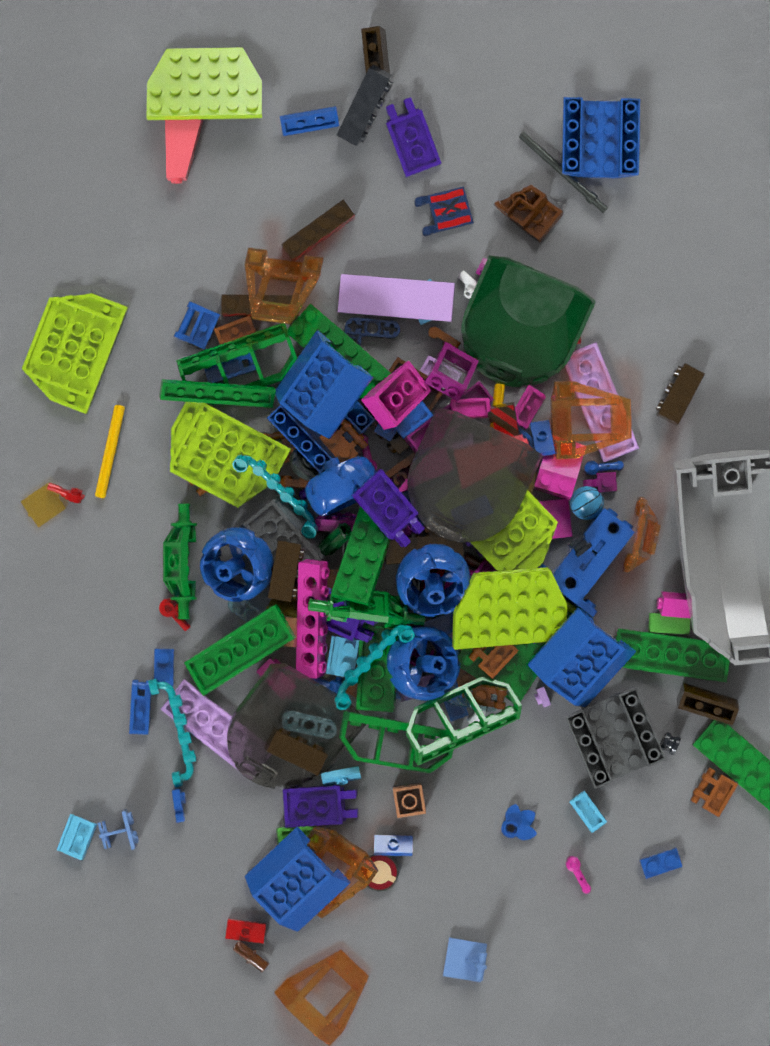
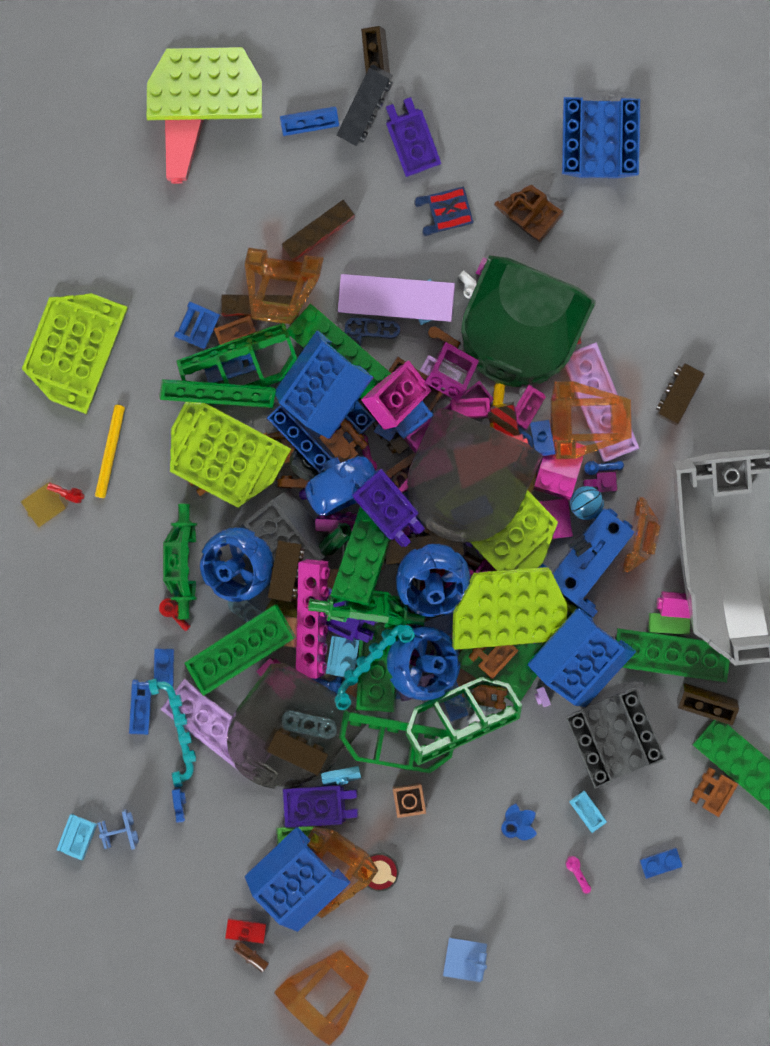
teal bar [232,455,318,538] -> none
plate [374,835,413,856] -> none
pearl dark grey bar [519,131,608,213] -> none
black wheel [660,732,681,755] -> none

